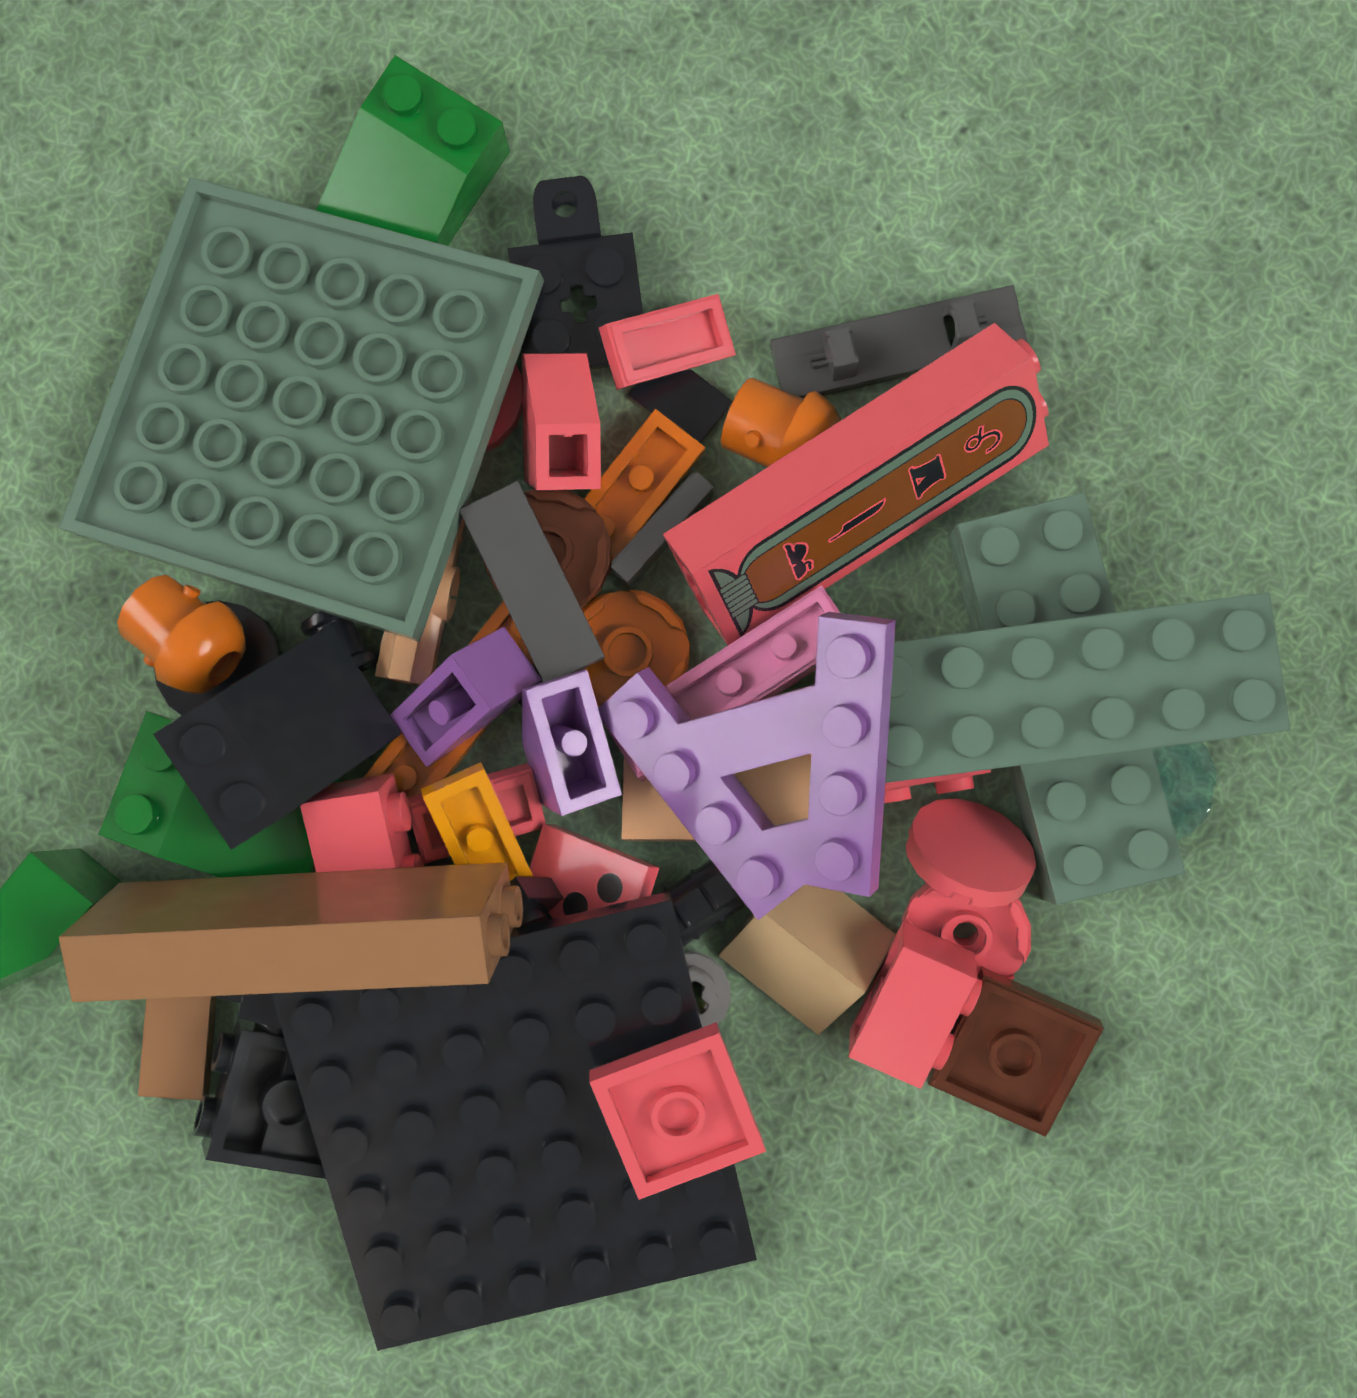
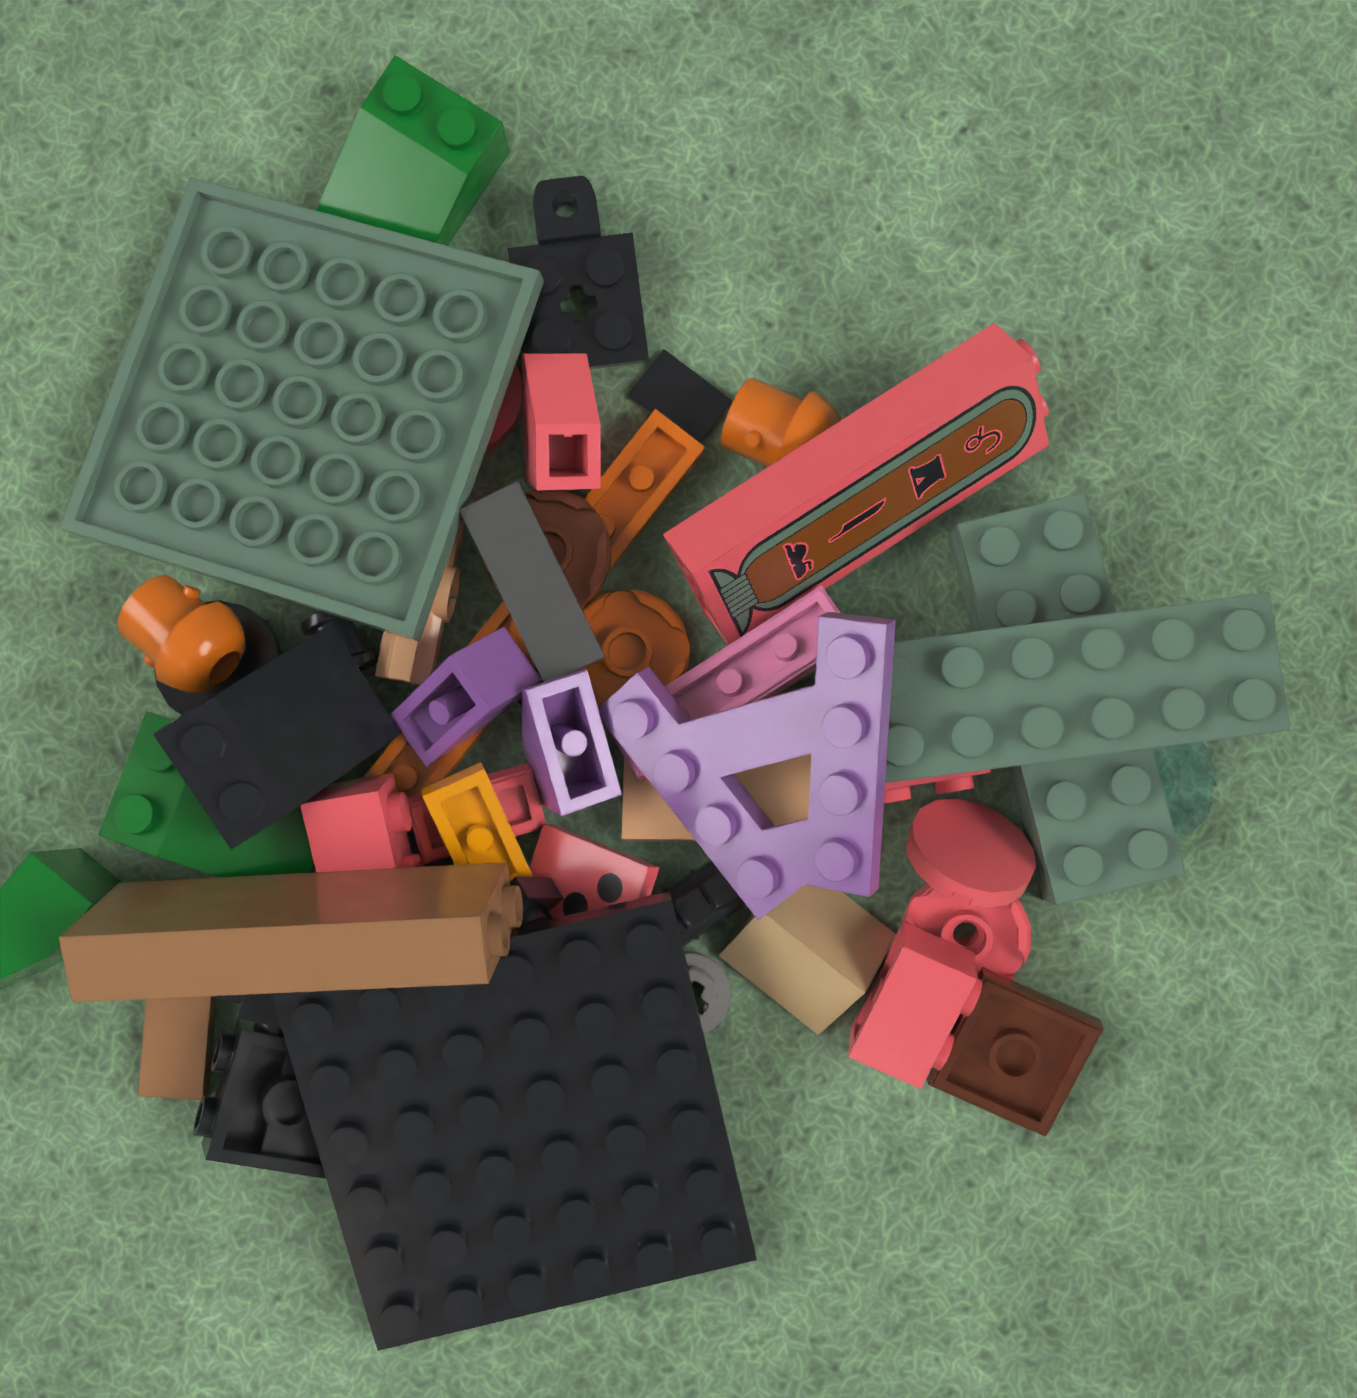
coral plate [589,1022,766,1200] -> none
coral tile [599,294,736,390] -> none
dark grey tile [611,472,714,590] -> none
dark grey hinge [769,285,1028,398] -> none

